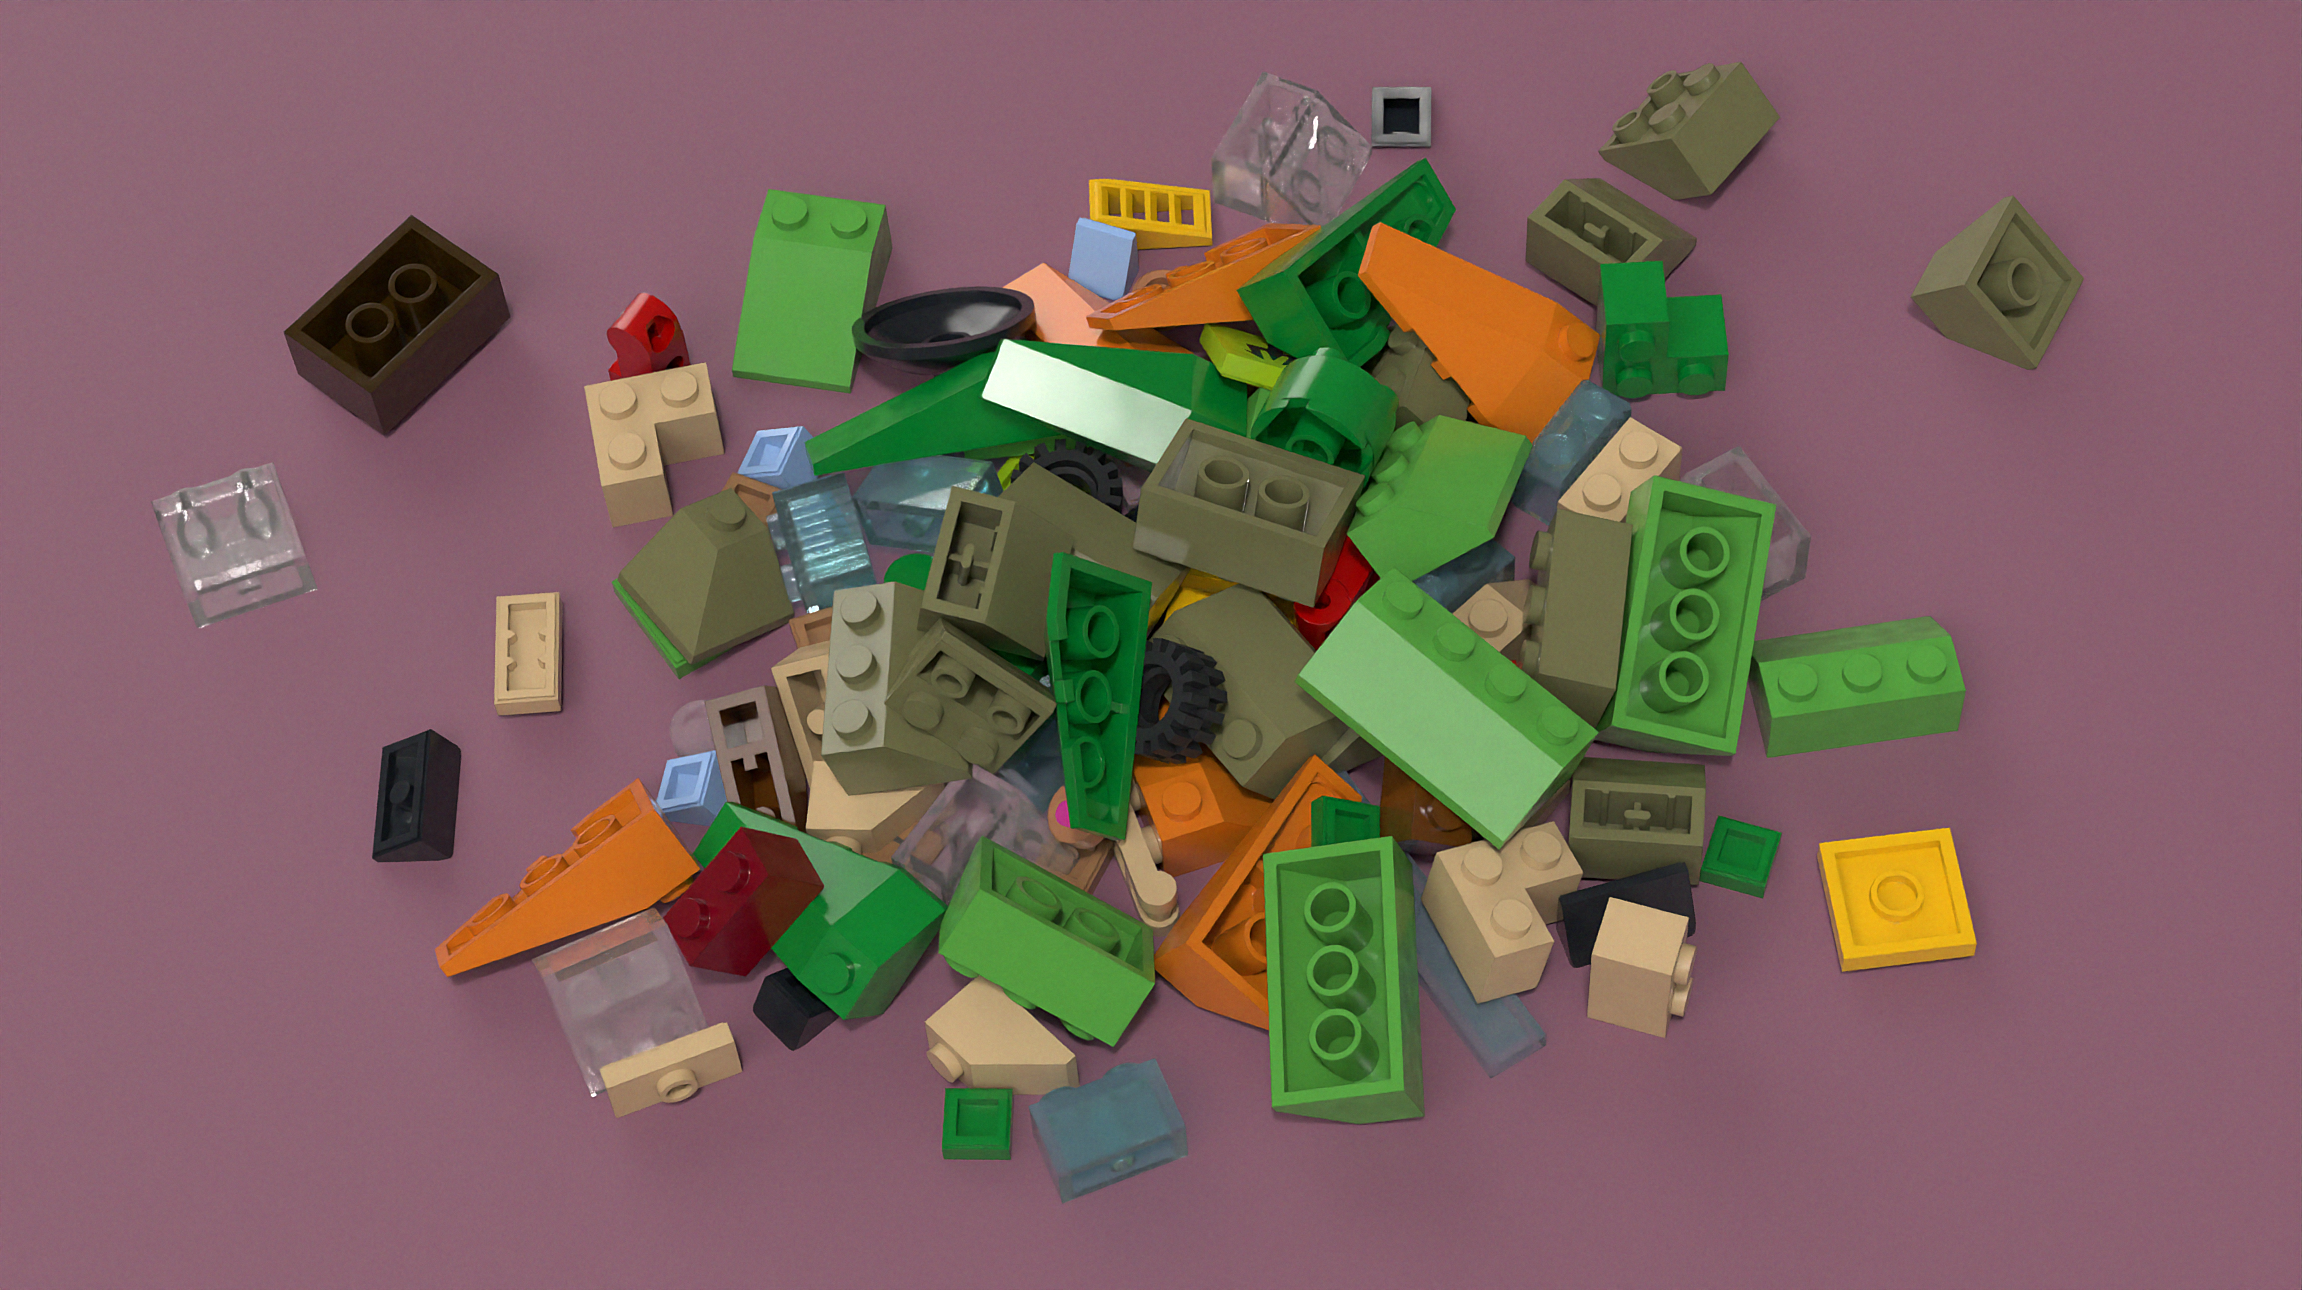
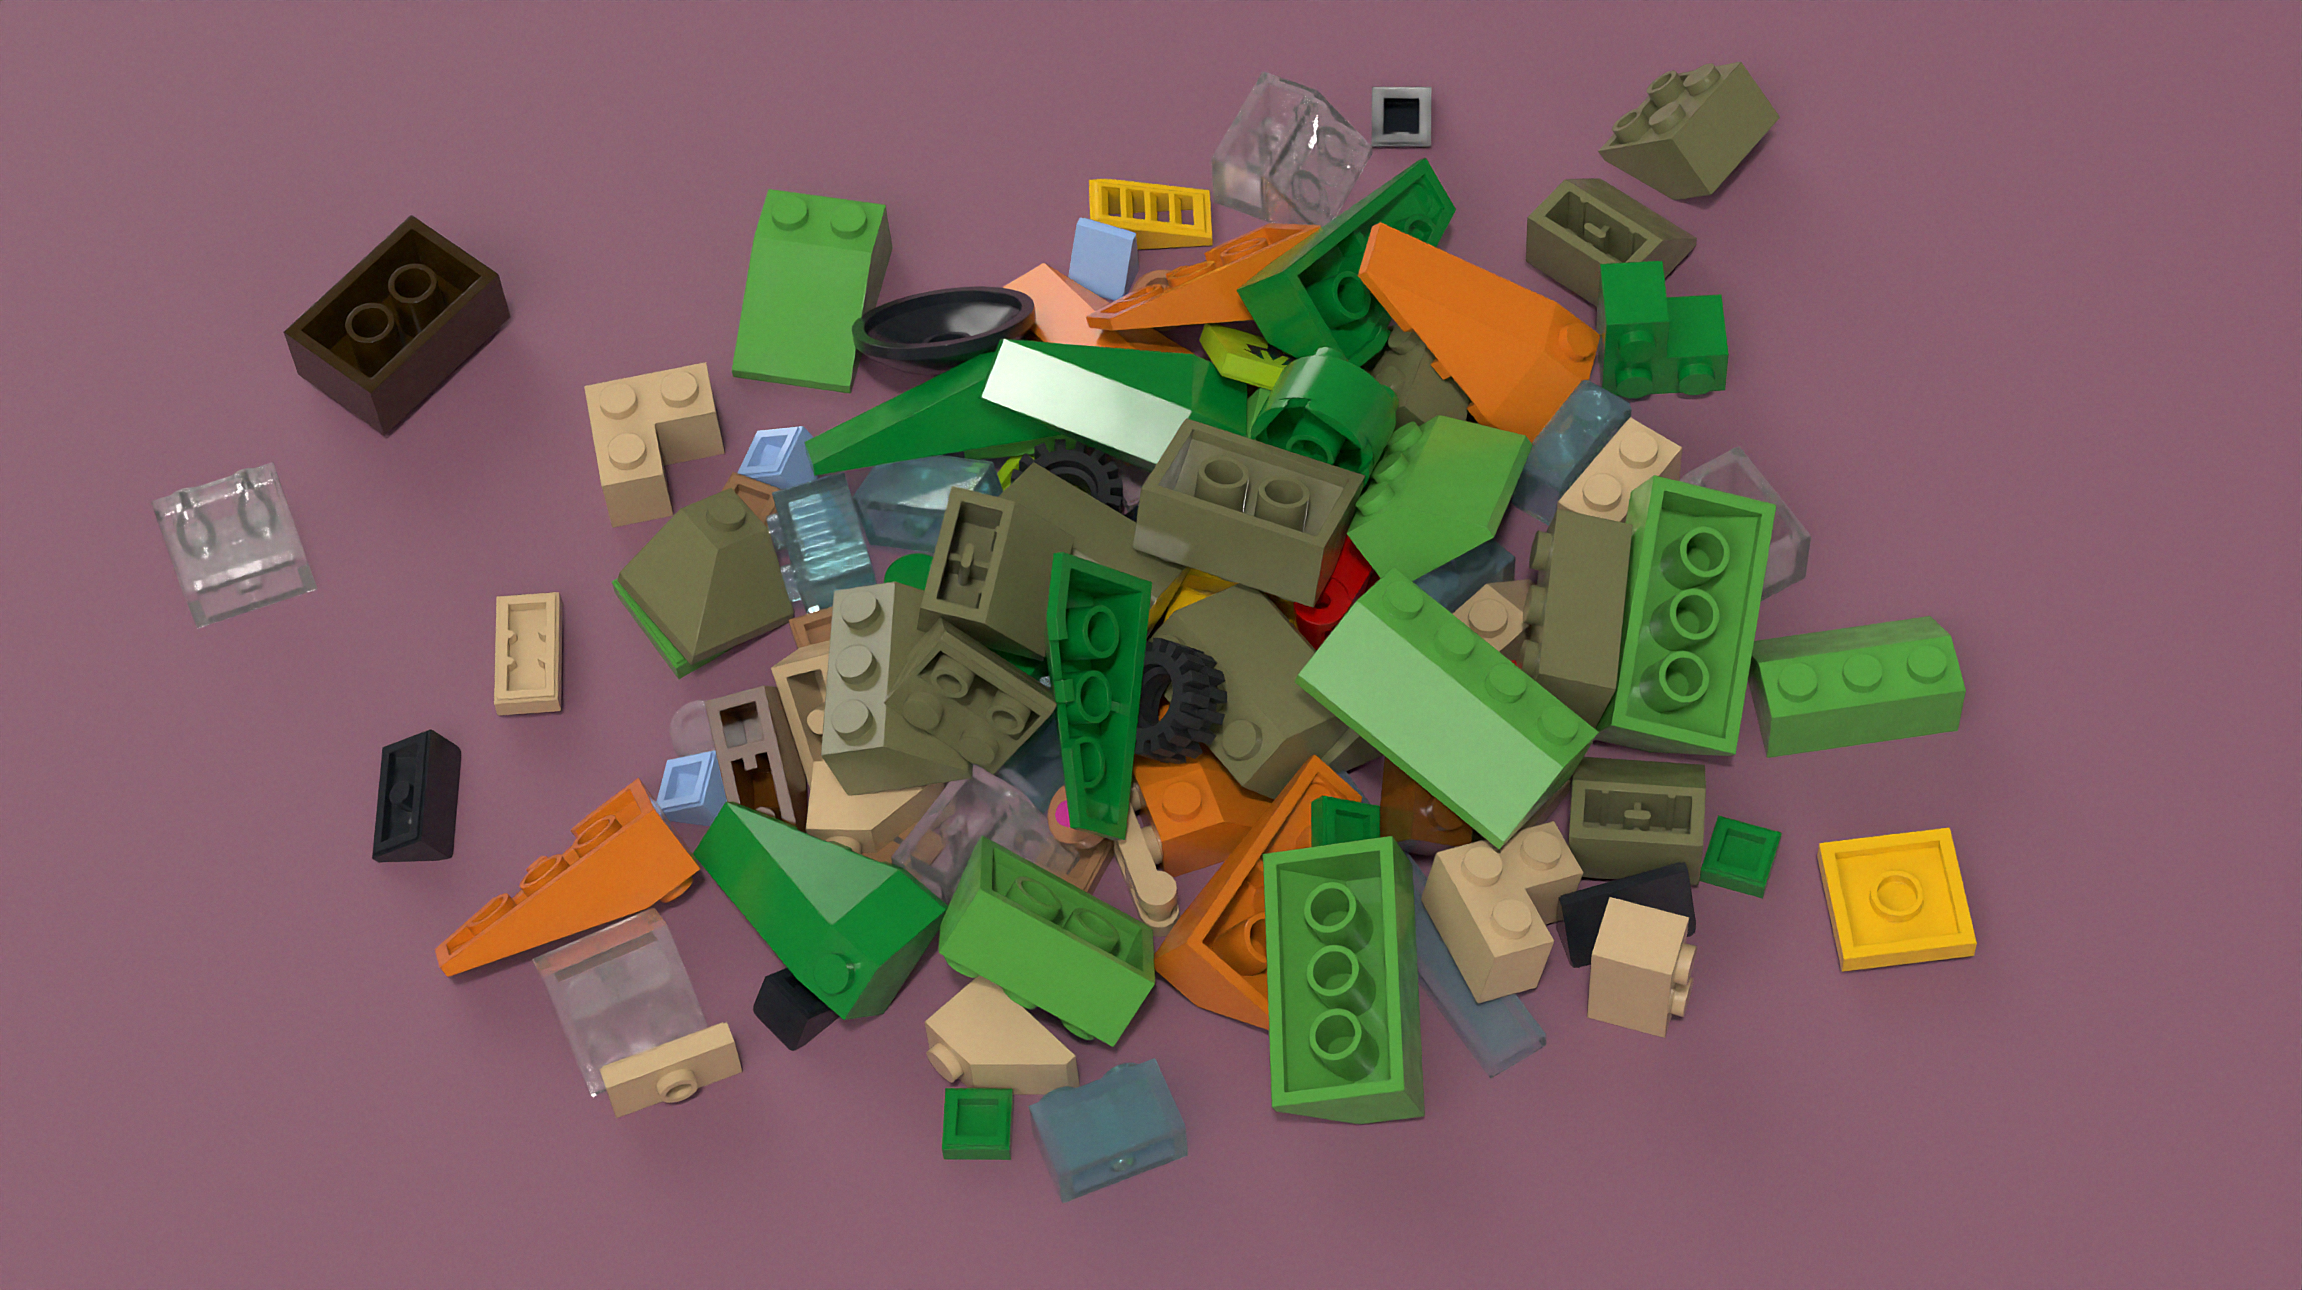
red leg [607,293,691,381] -> none
dark red brick [663,826,825,977] -> none
olive slope [1911,195,2084,370] -> none

